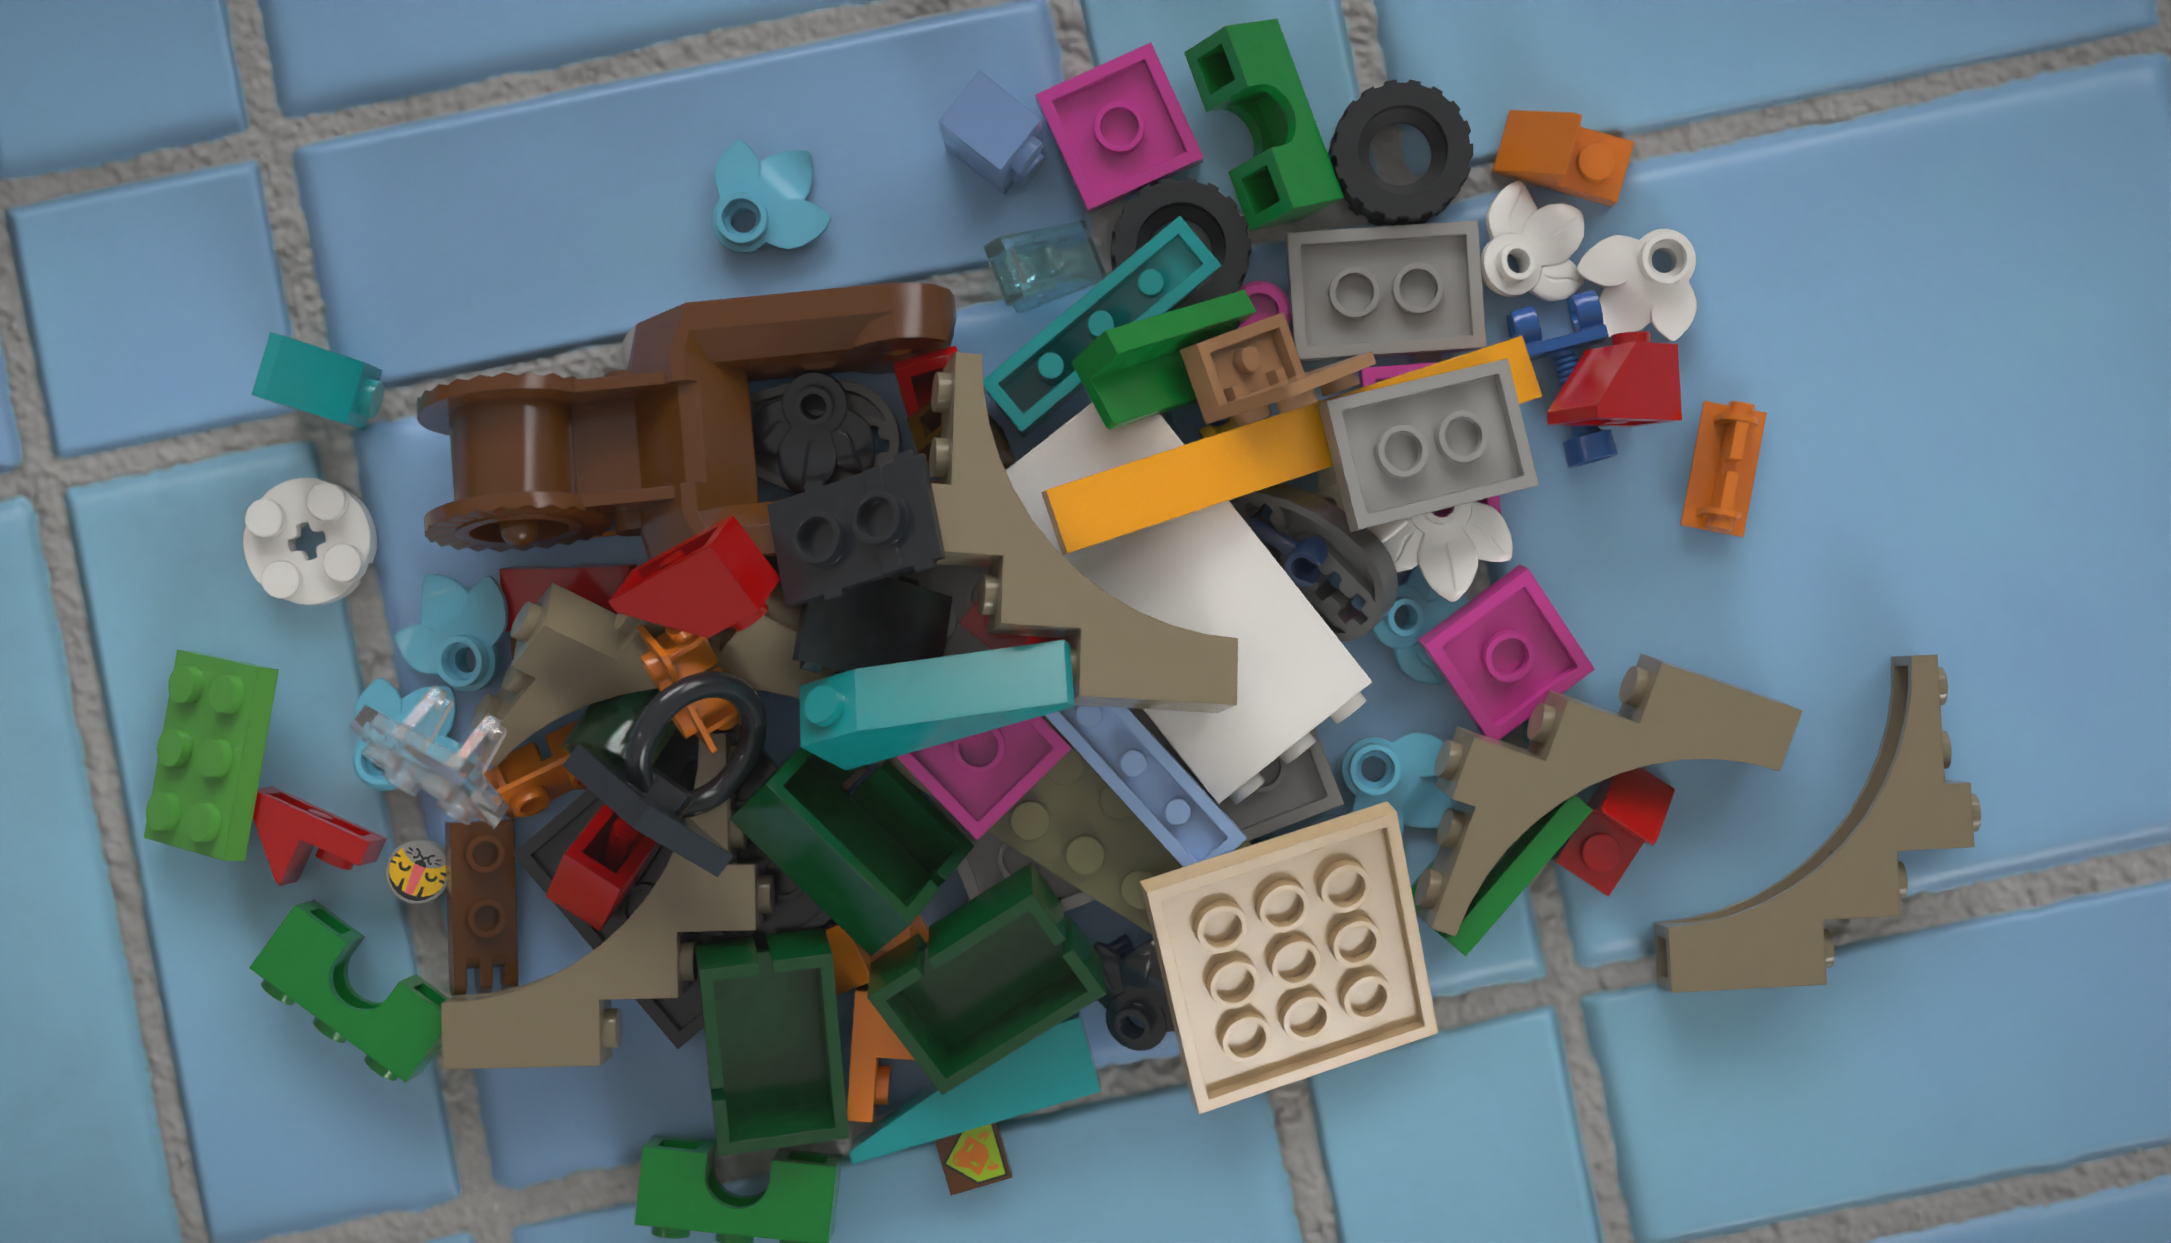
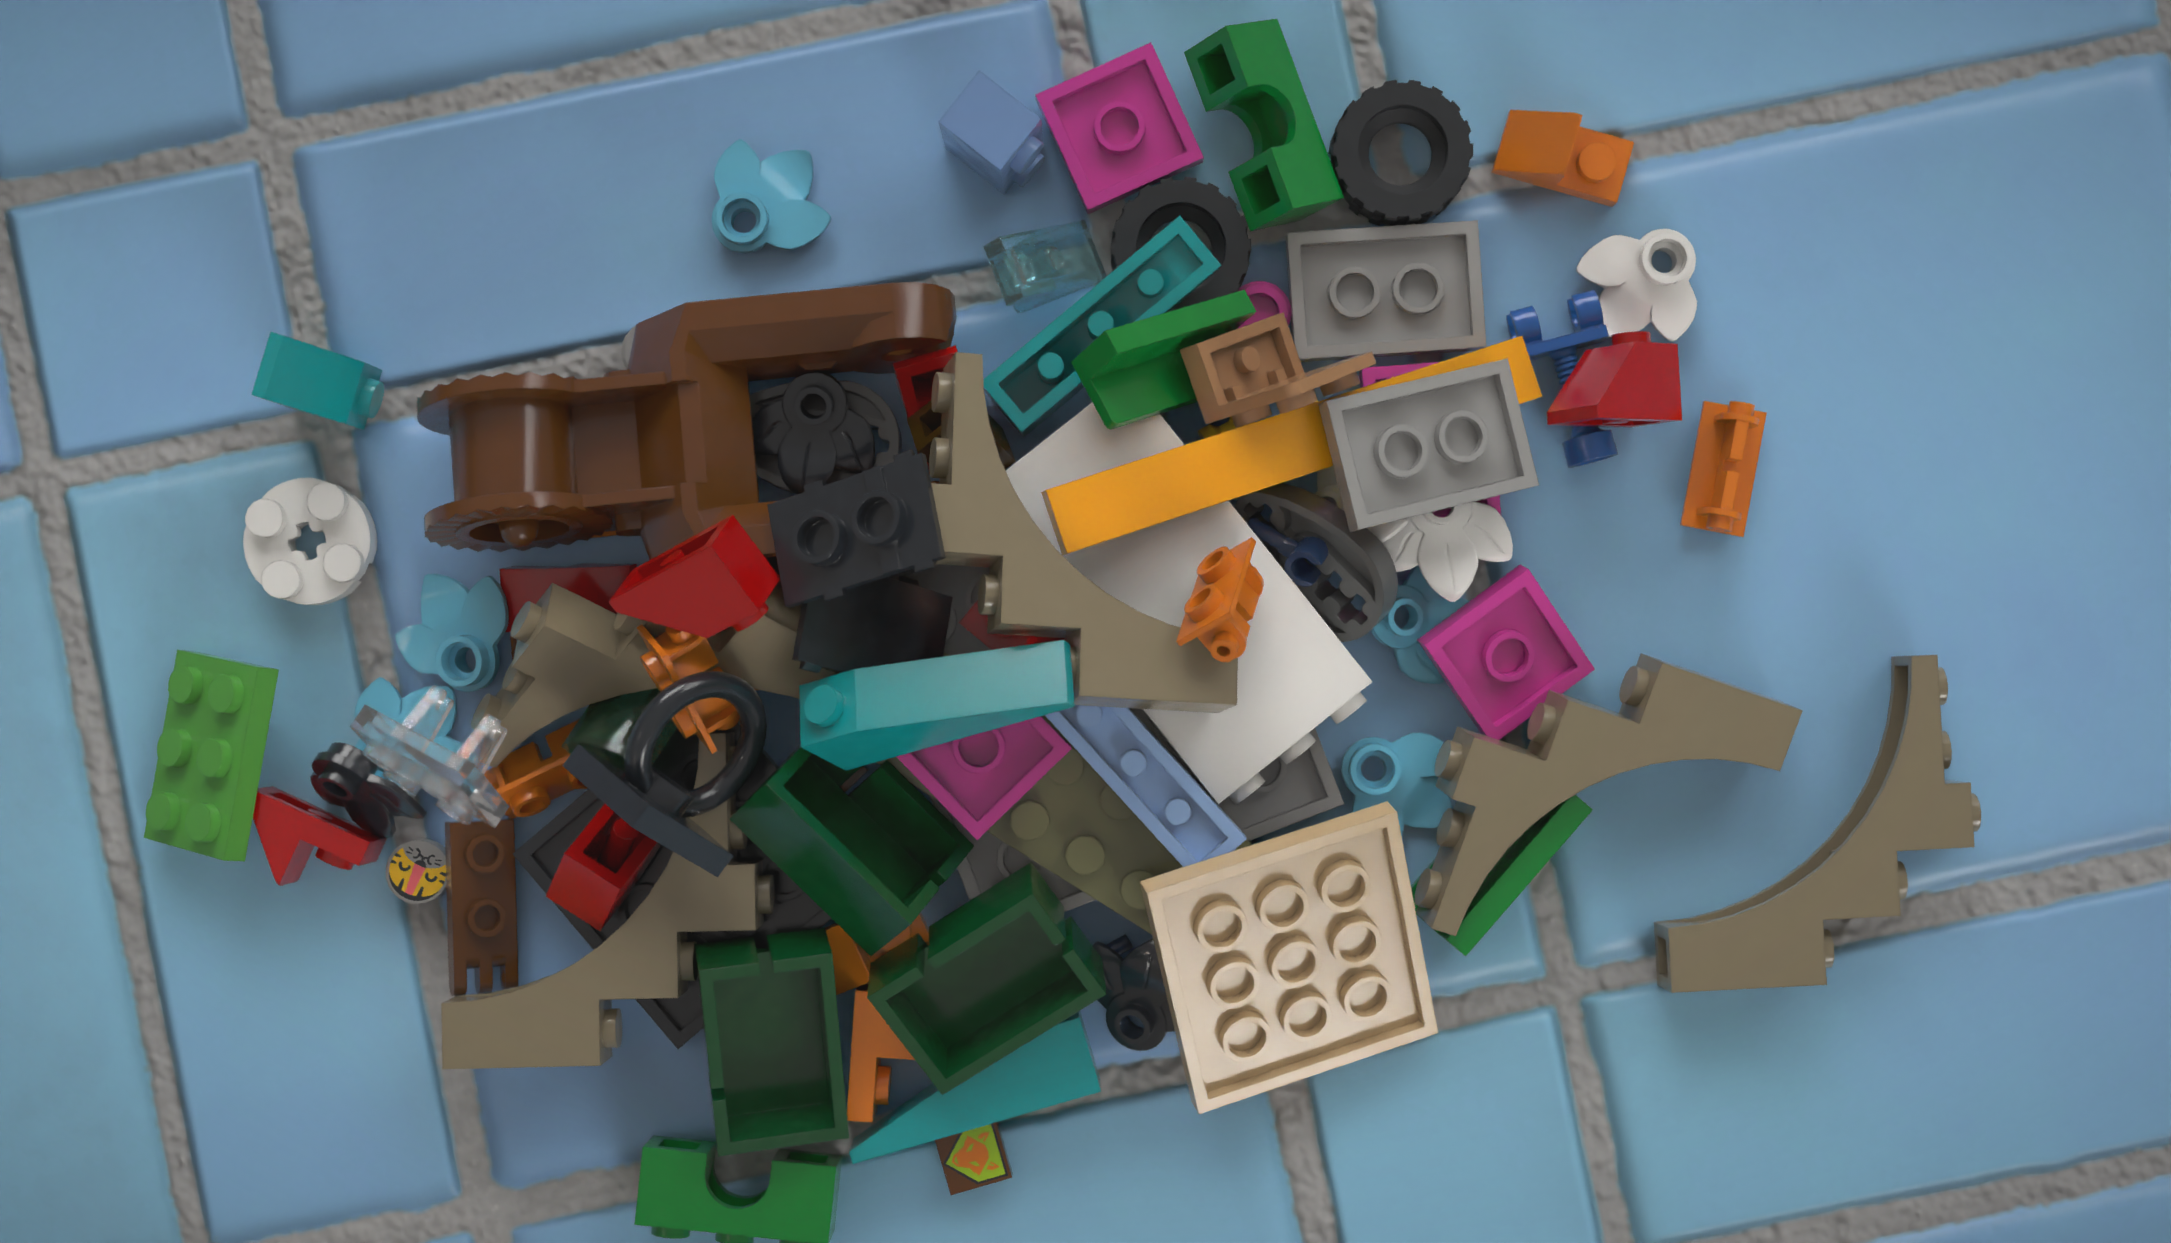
green arch [249,900,450,1083] -> none
white plate [1480,181,1585,302] -> none
red slope [1551,767,1675,896] -> none
none -> black plate [310,742,427,838]
none -> orange hinge [1176,537,1264,662]

